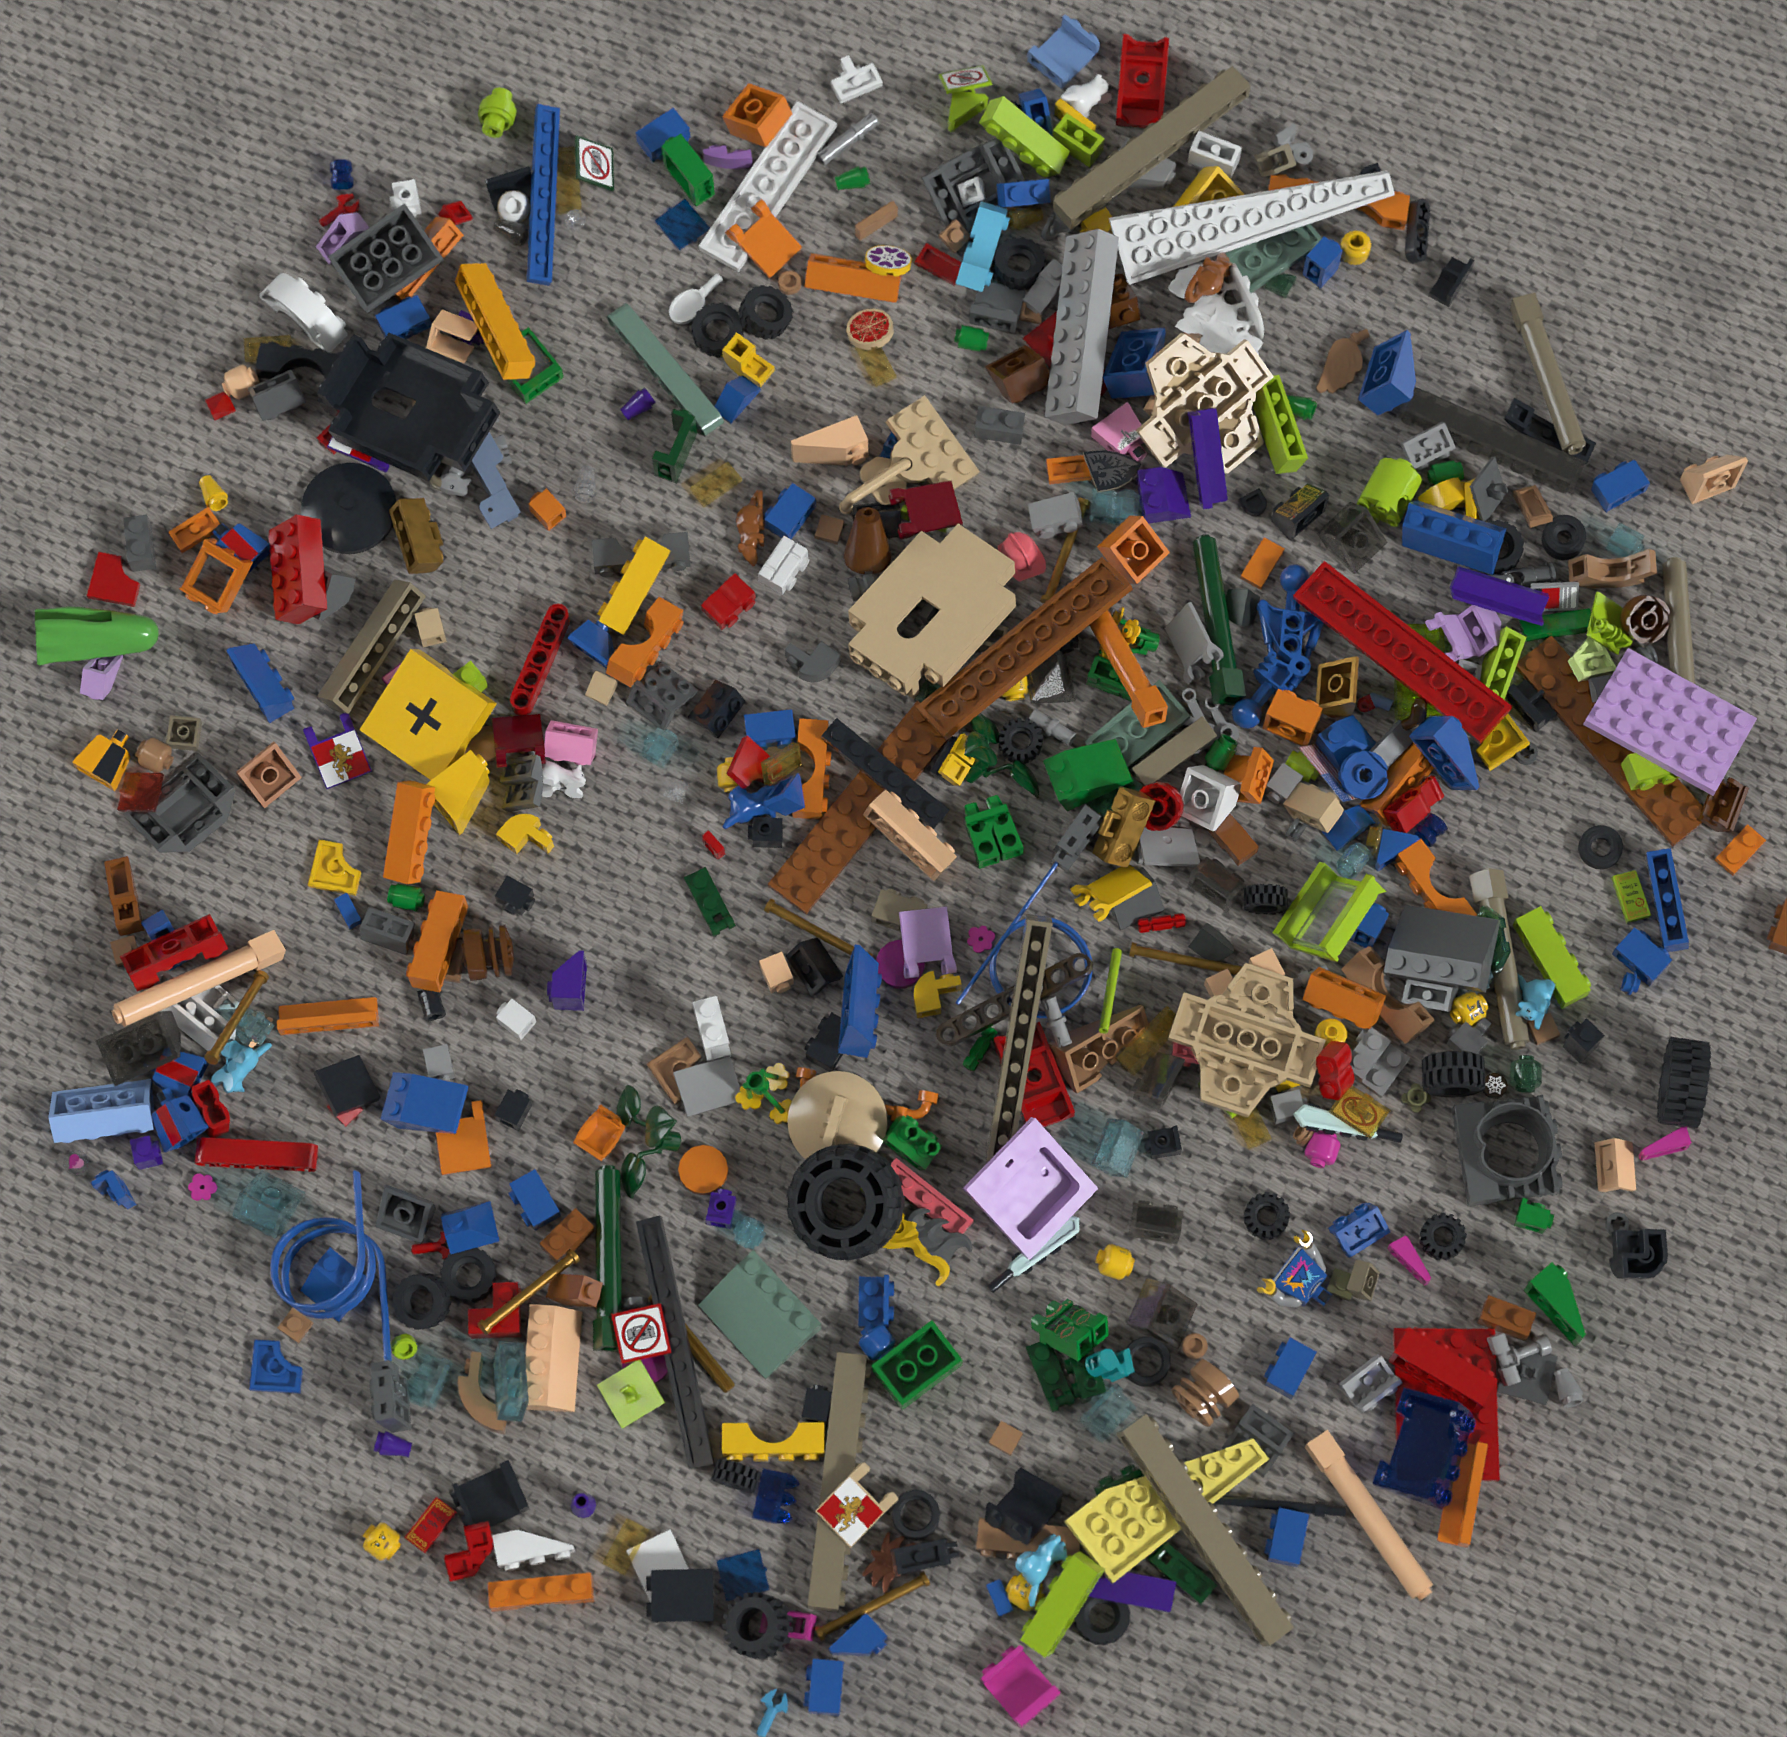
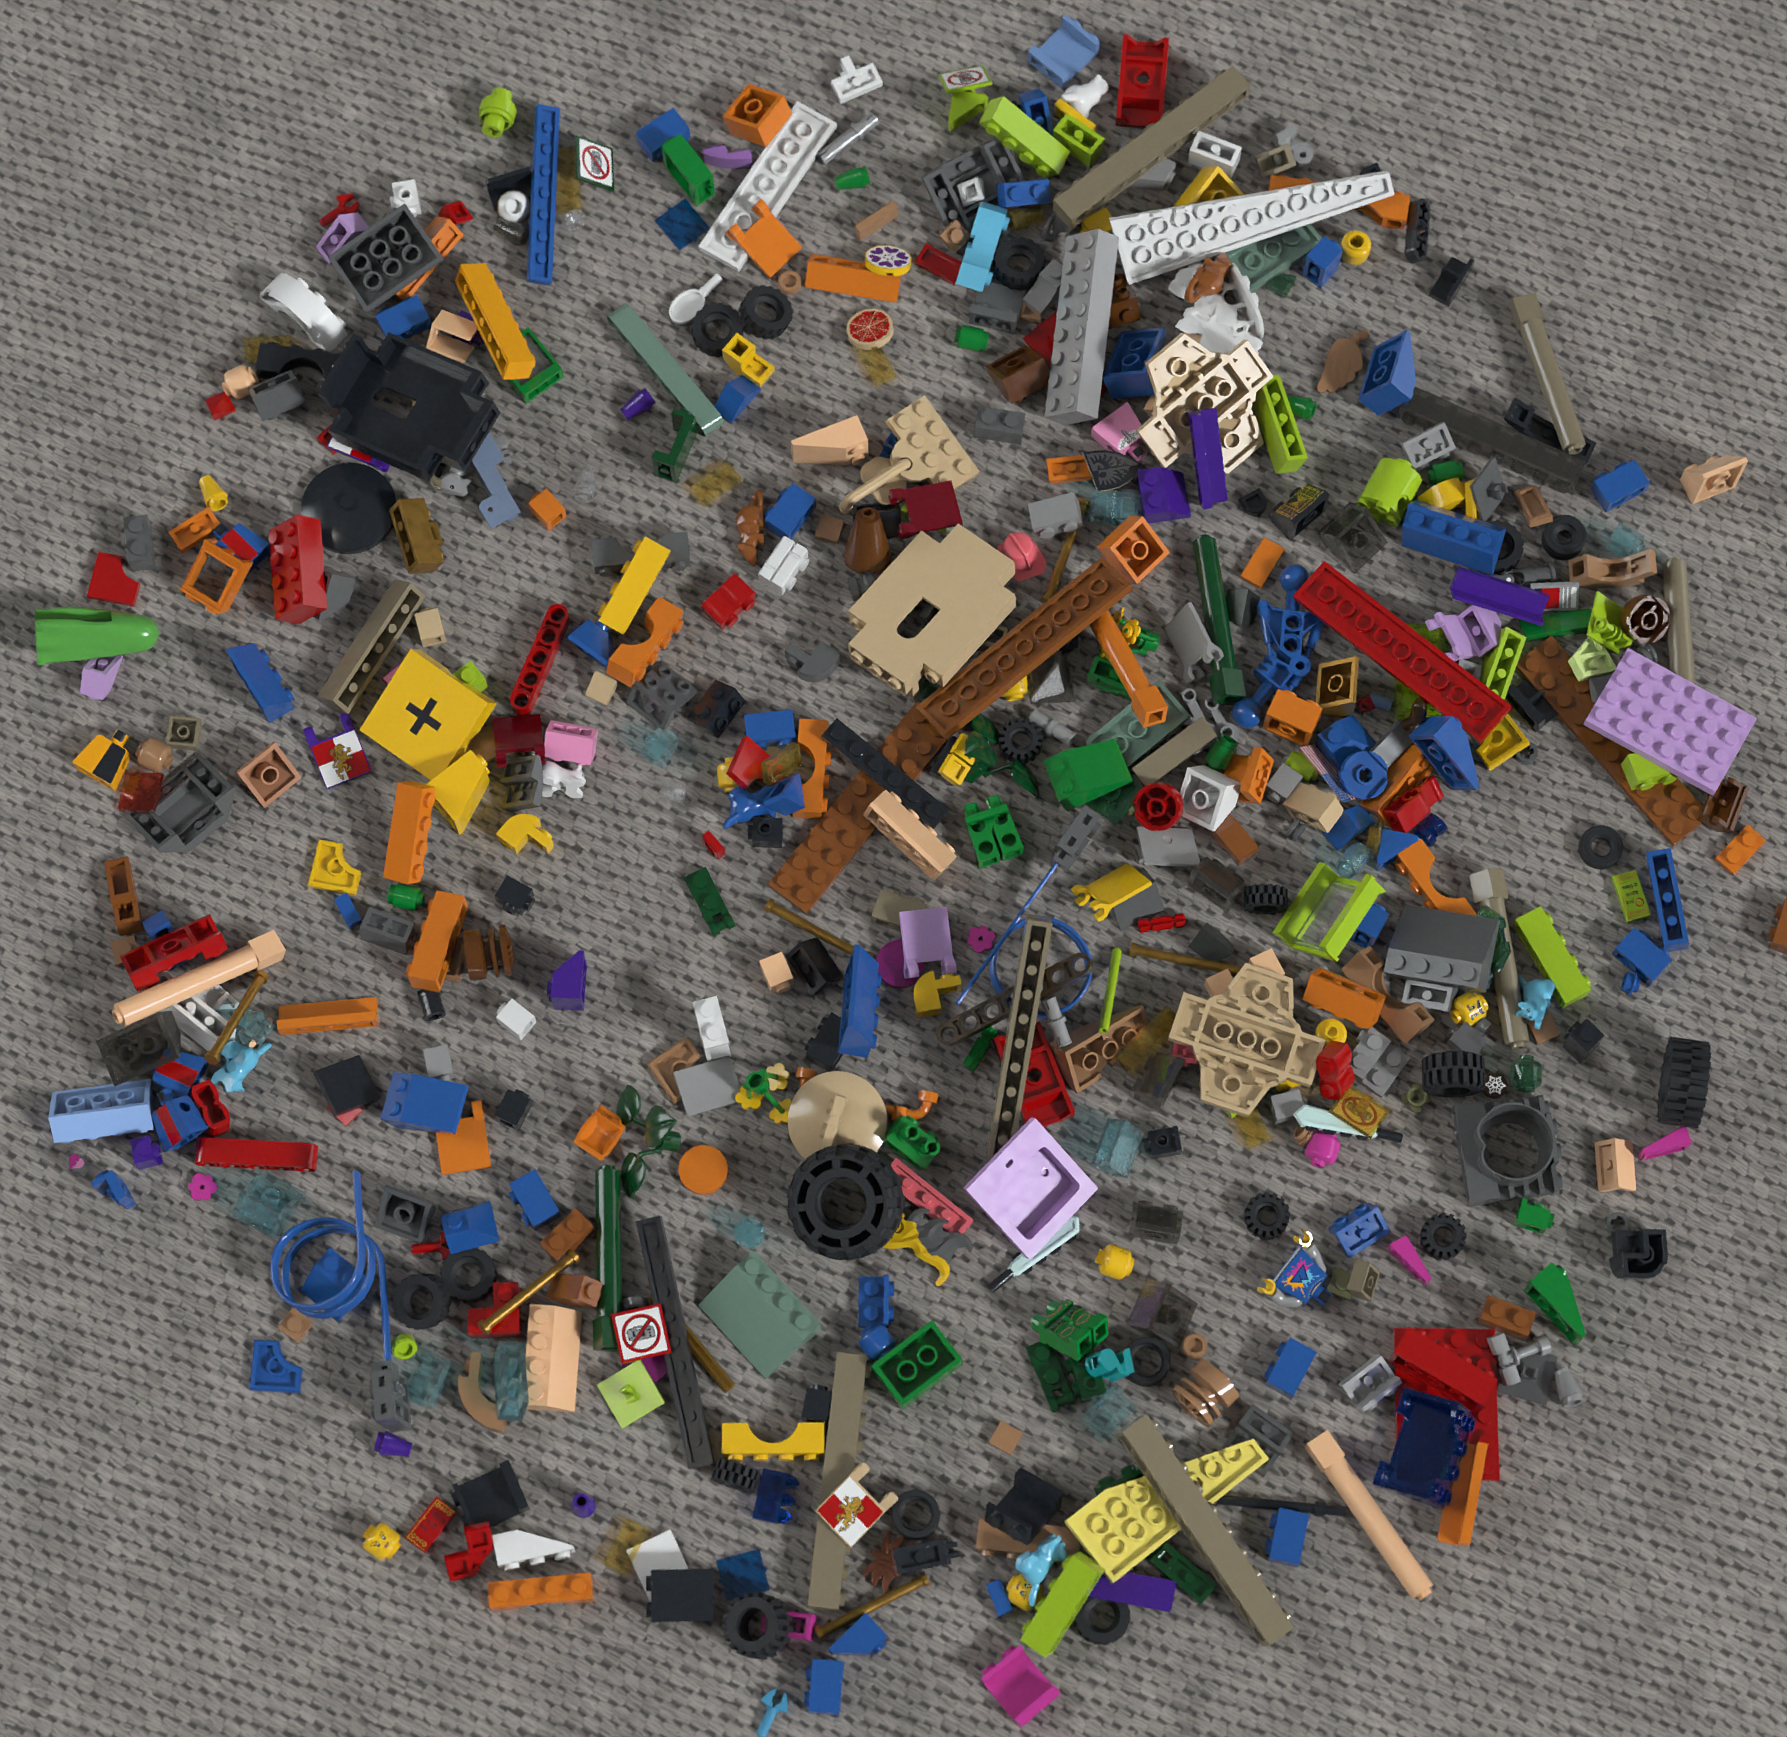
clear blue wheel [329,159,354,190] -> none
dark purple brick [706,1189,737,1229] -> none
pearl gold piece [1092,786,1155,868] -> none

